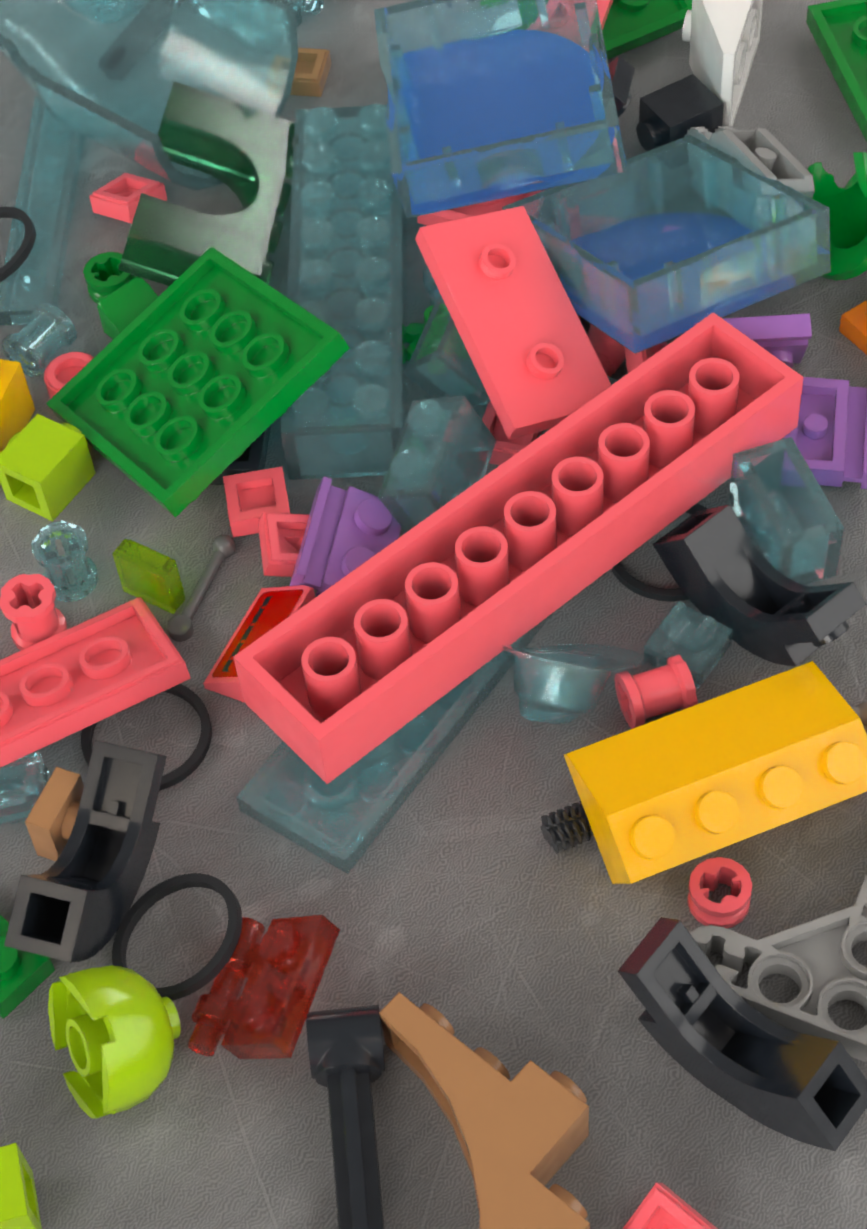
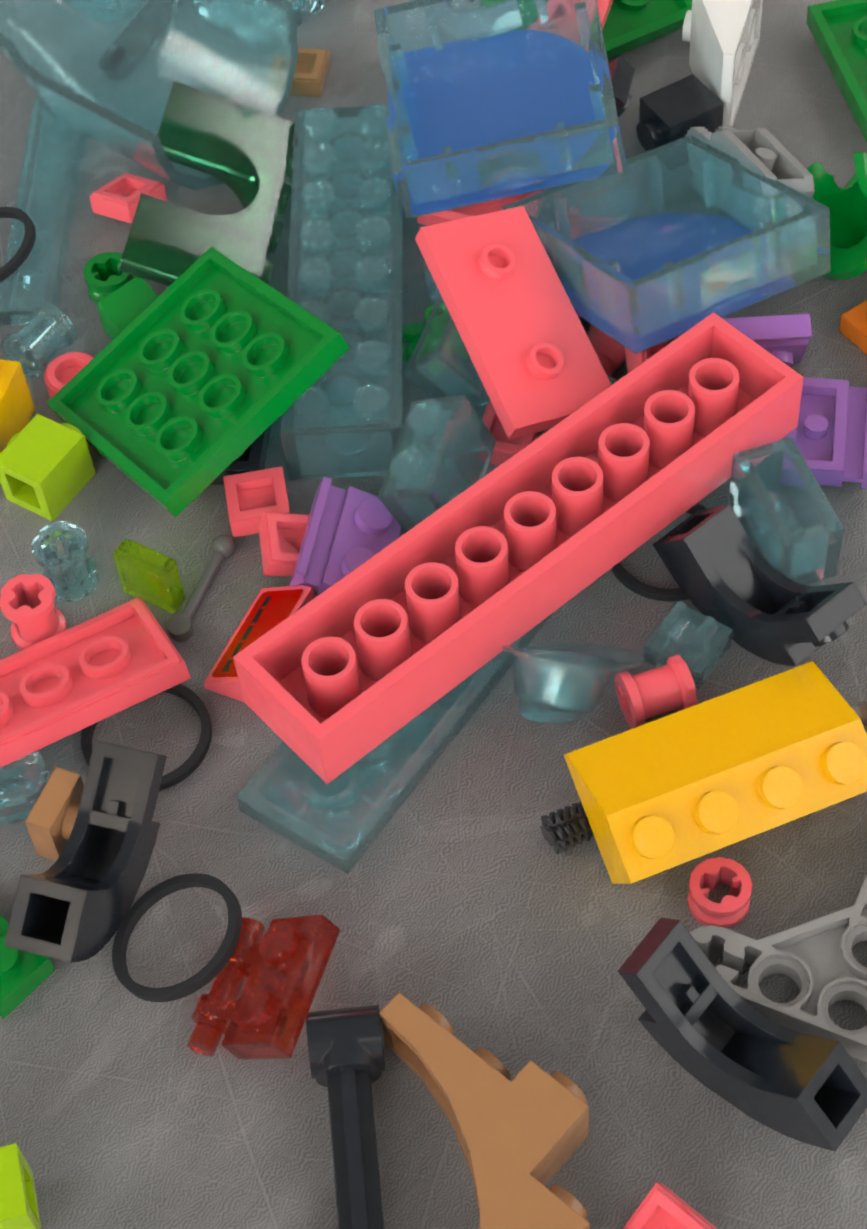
lime cylinder [48,965,181,1119] -> none

